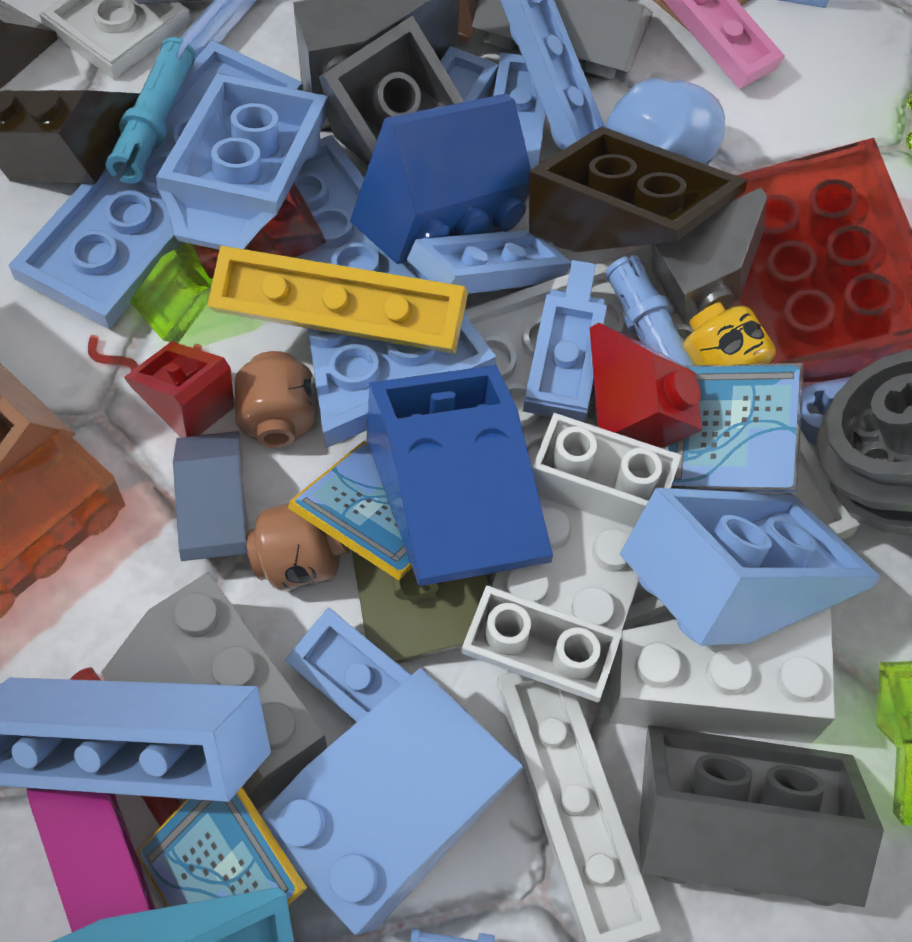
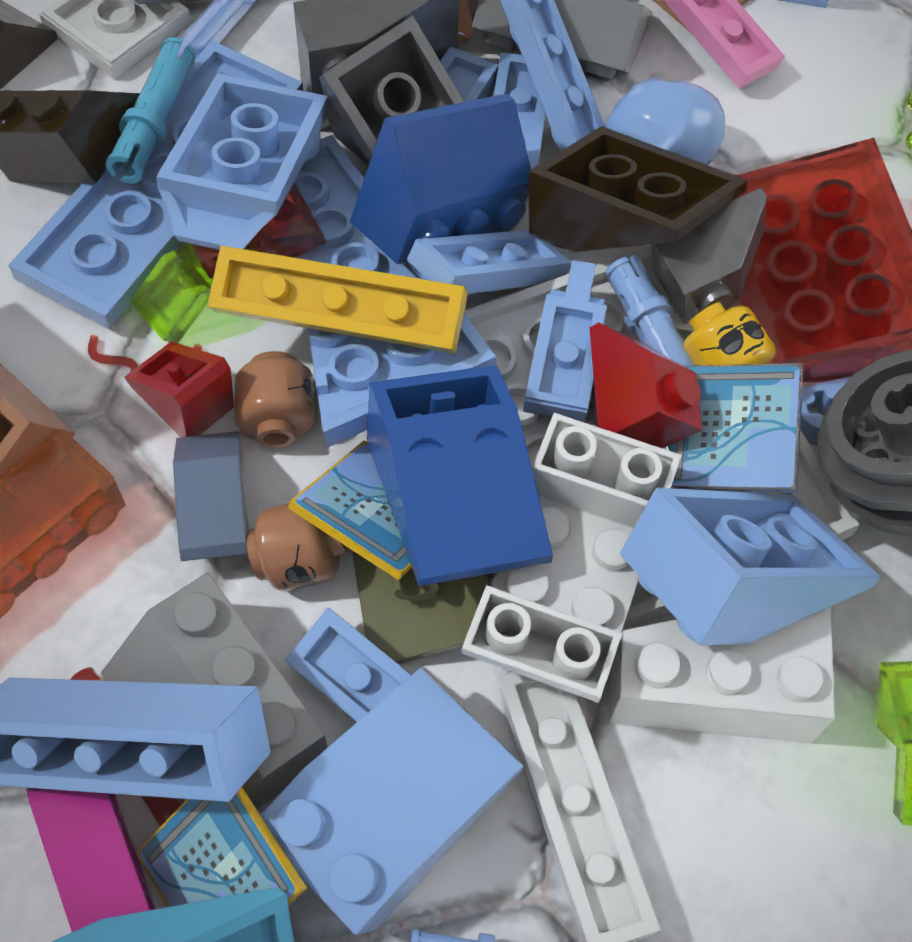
flat silver slope [639,725,884,907] -> none

